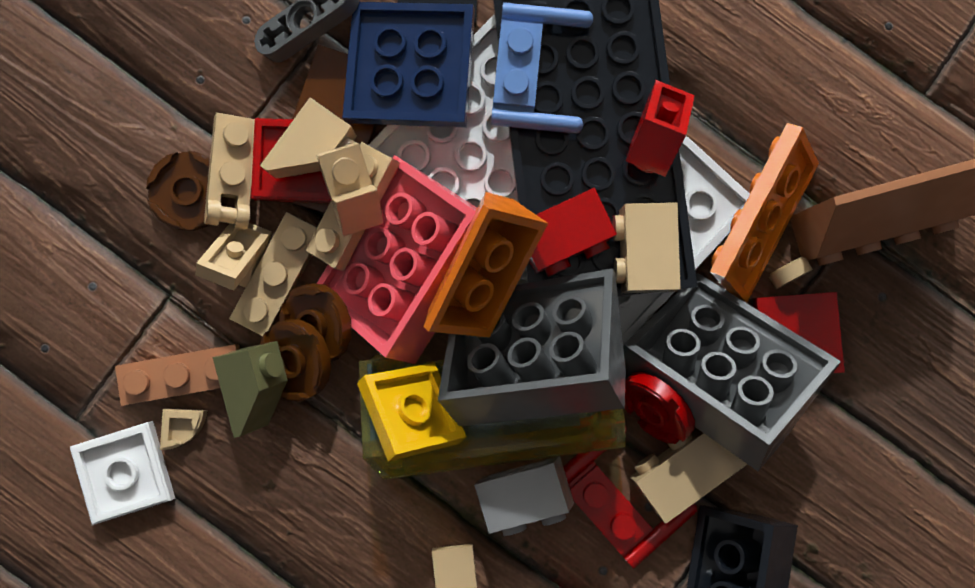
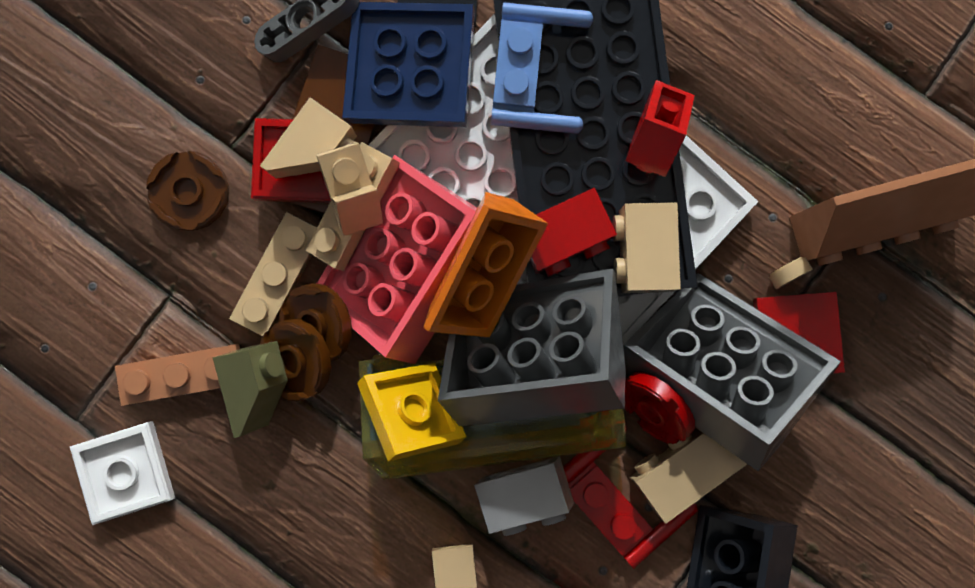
tan tile [160,408,208,450] -> none
tan slope [195,223,272,290] -> none
tan plate [204,112,255,230] -> none
orange plate [710,123,819,303] -> none

